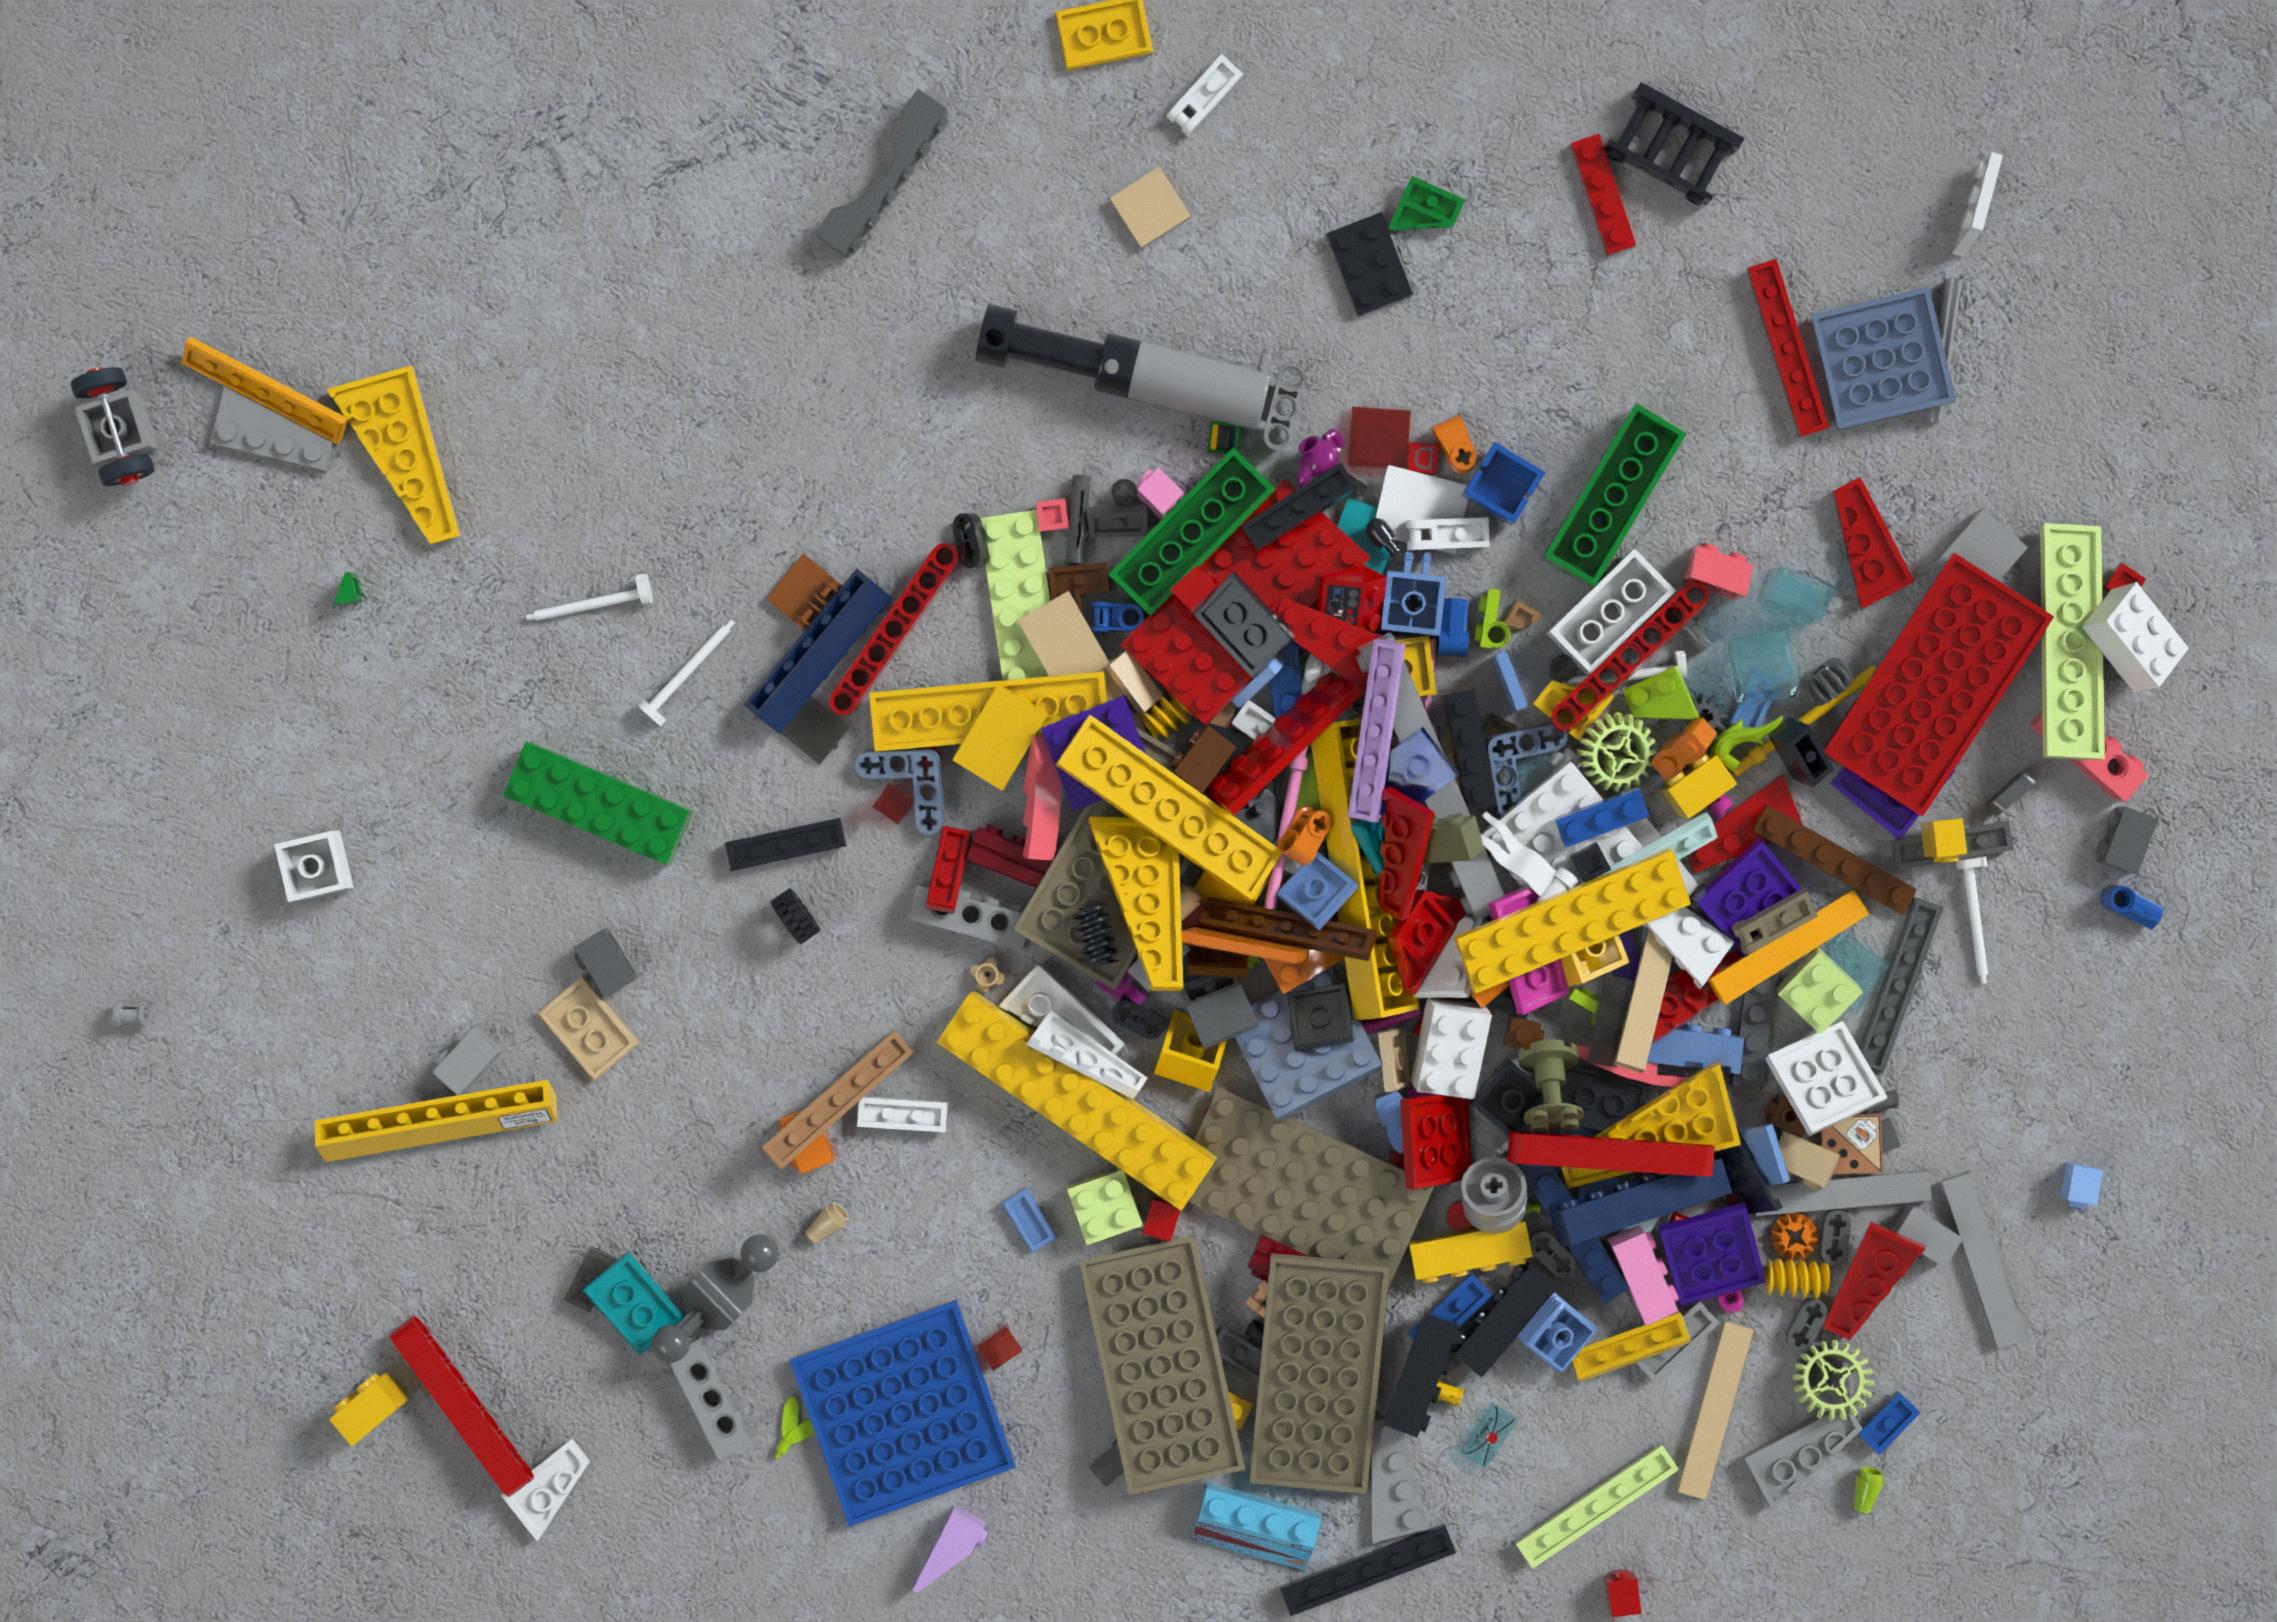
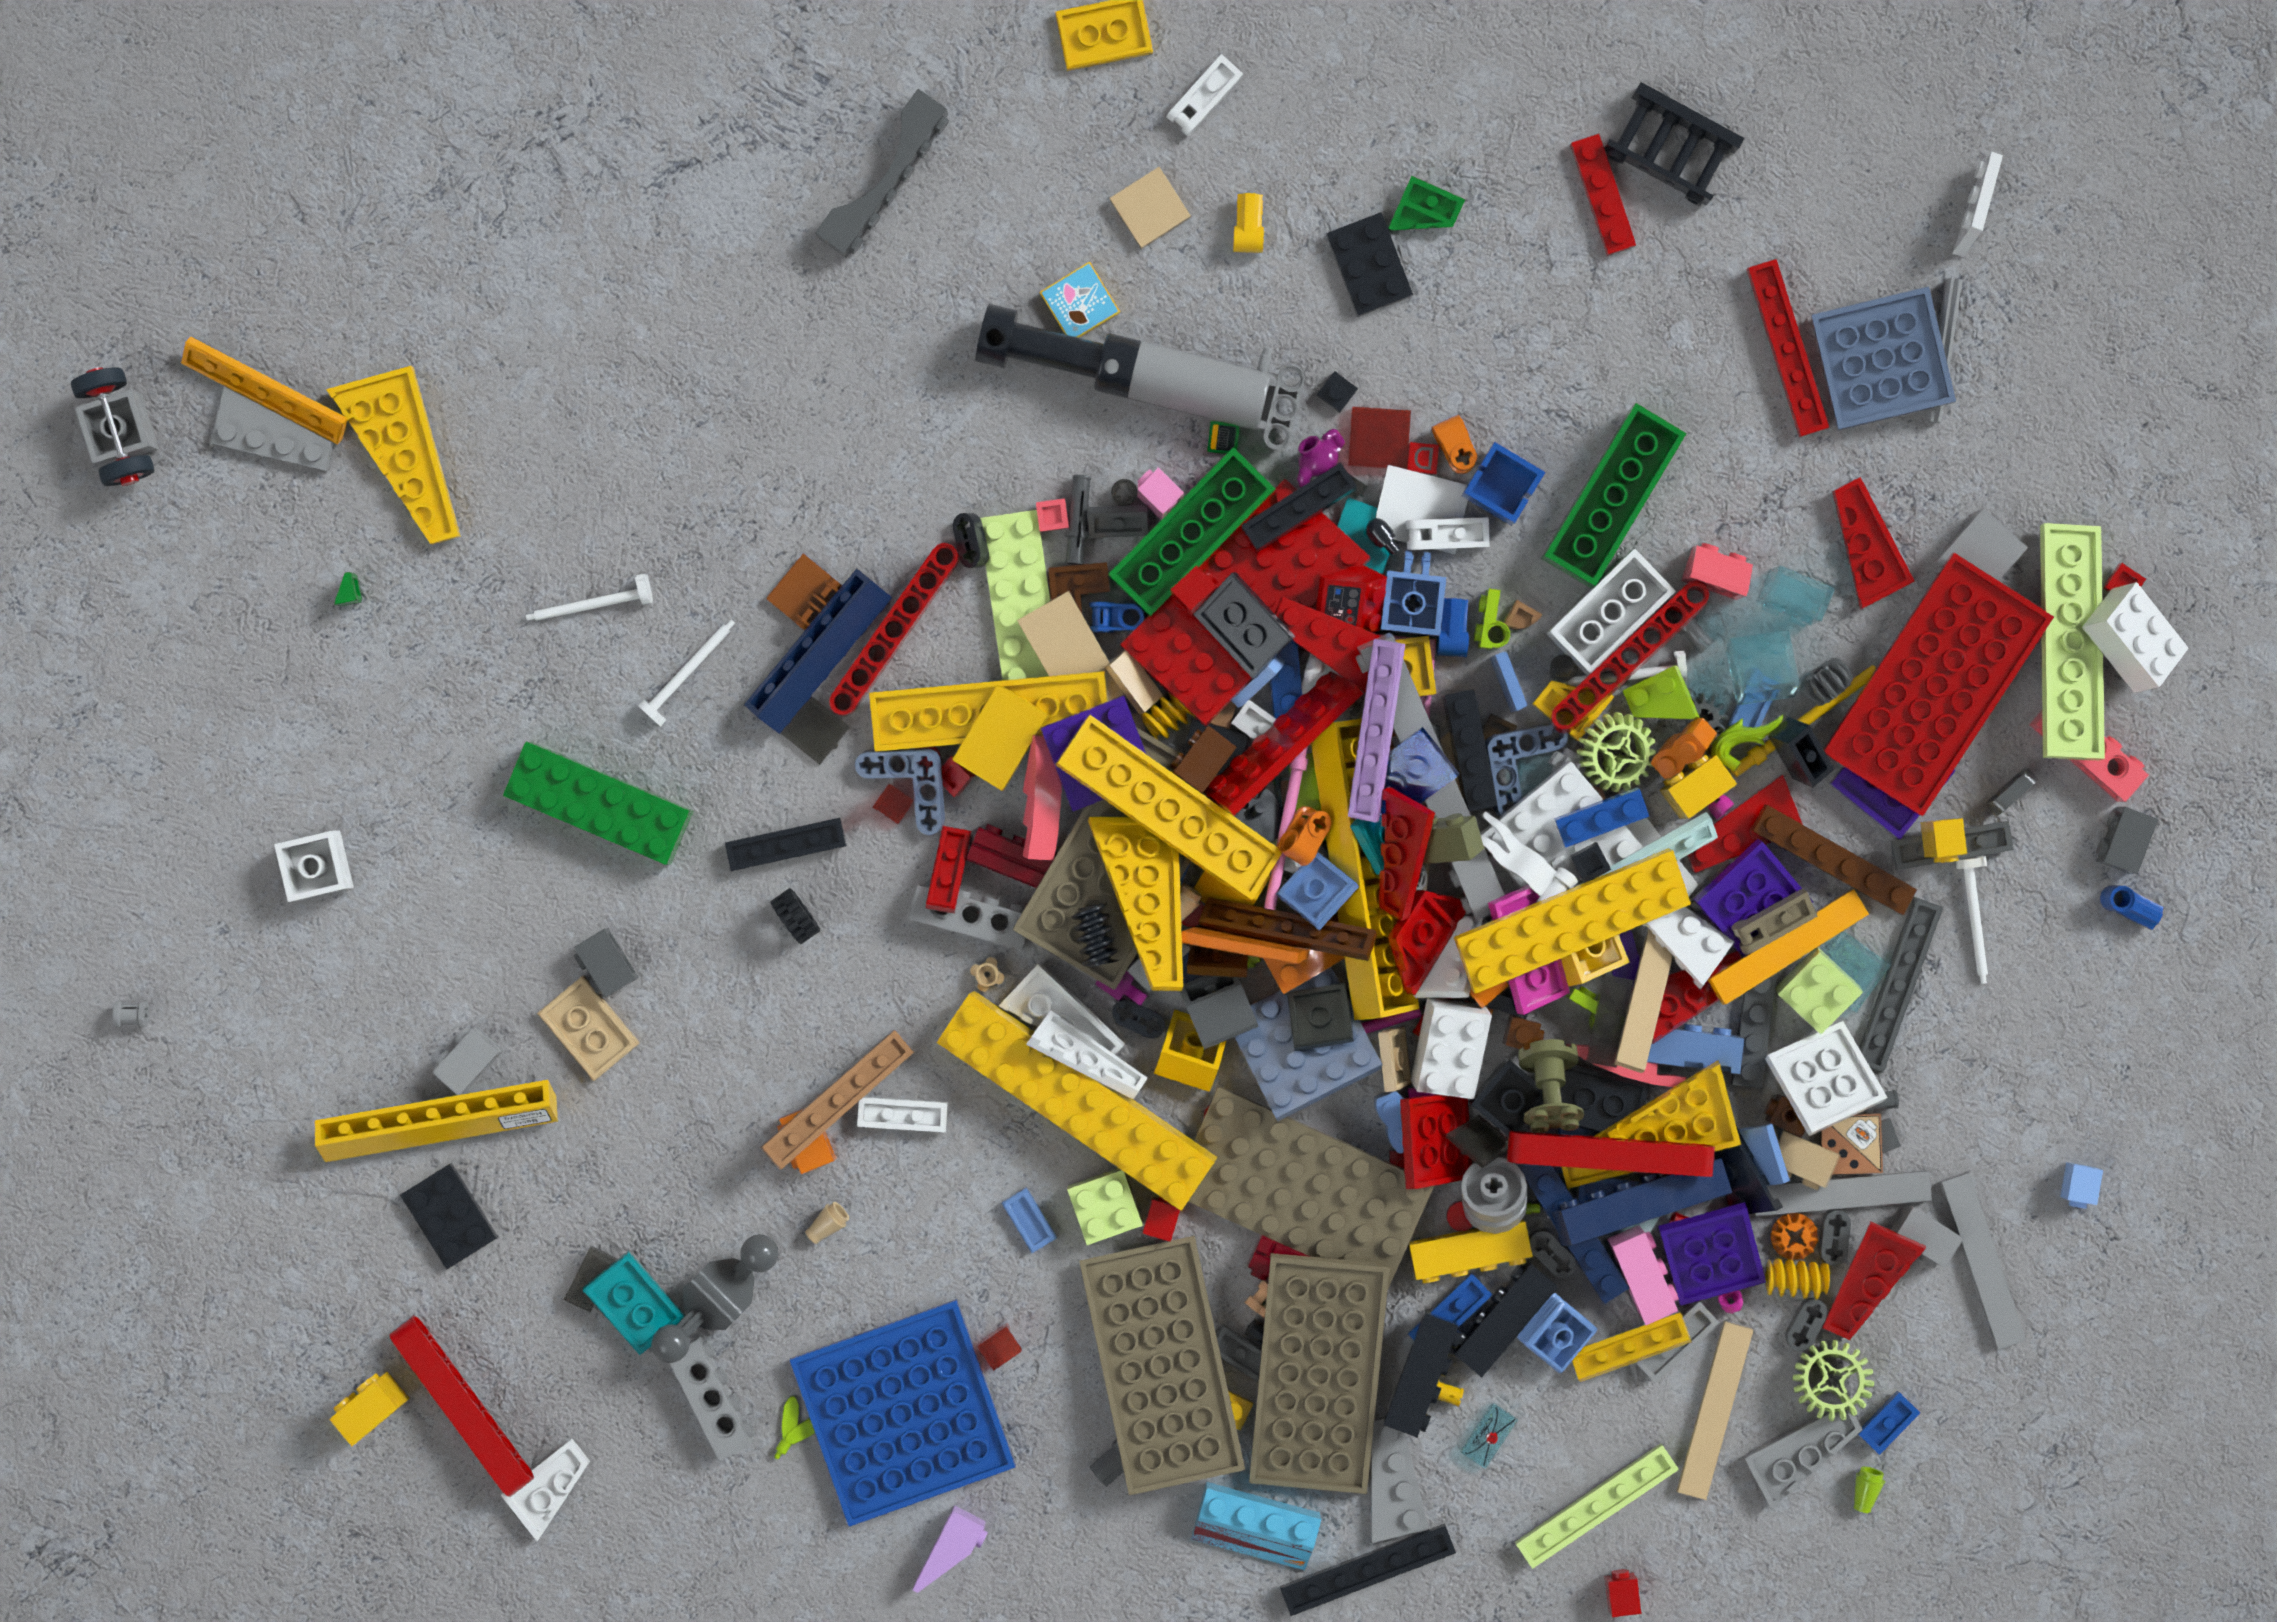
none -> black plate [400,1163,498,1270]
none -> red plate [934,755,976,797]
none -> medium azure tile [1039,262,1120,338]
none -> yellow piece [1233,193,1264,253]
none -> black plate [1316,371,1358,413]
none -> clear smoke piece [1446,1115,1508,1168]

